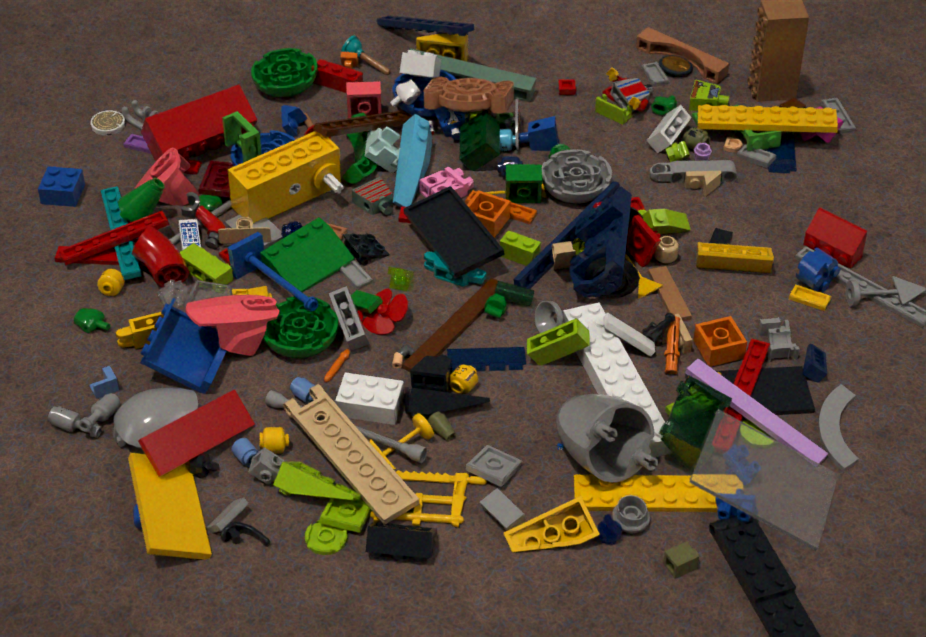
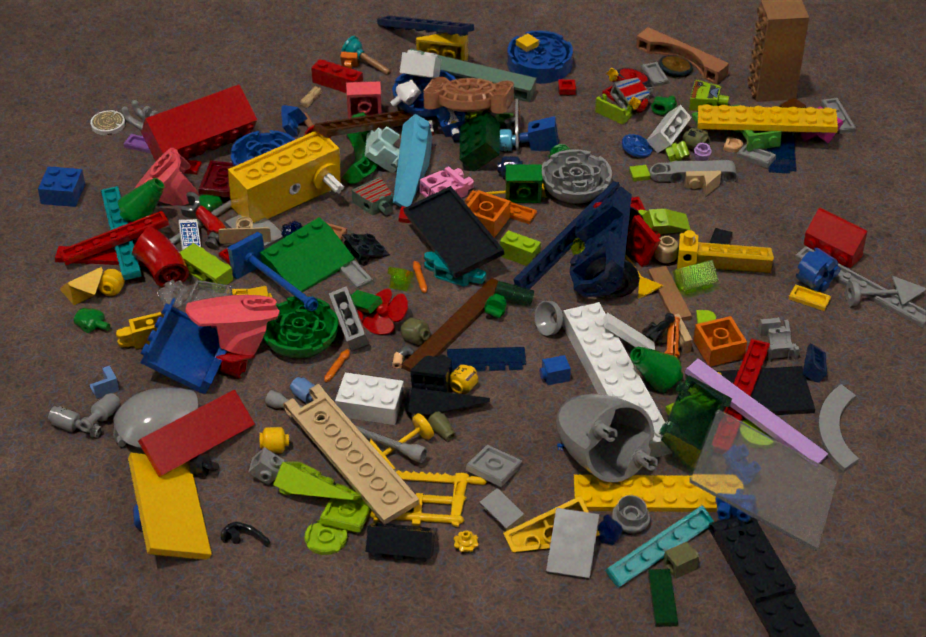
light grey tile [206,498,248,533] -> none
bright green window [222,111,262,162] -> none
medium blue brick [231,438,259,467] -> none
green brick [251,48,318,98] -> none
lime brick [527,318,590,365] -> none
tan piece [552,241,576,270] -> none
none -> yellow slope [60,267,103,305]
none -> red piece [216,352,255,378]
none -> tan piece [300,86,321,108]
none -> olive head [401,318,430,345]
none -> orange piece [413,261,427,293]
none -> yellow plant [453,530,479,552]
none -> blue brick [507,30,573,84]
none -> yellow tile [516,34,539,52]
none -> blue brick [539,355,571,386]
none -> light grey tile [546,508,599,579]
none -> teal tile [605,505,714,588]
none -> red wheel [617,68,650,85]
none -> blue wheel [621,134,652,158]
none -> lime tile [629,165,650,182]
none -> green cone [630,347,683,393]
none -> dark green tile [648,569,678,627]
none -> clear neon green brick [672,260,719,294]
none -> yellow torso [676,230,698,276]
none -> lime tile [696,310,716,324]

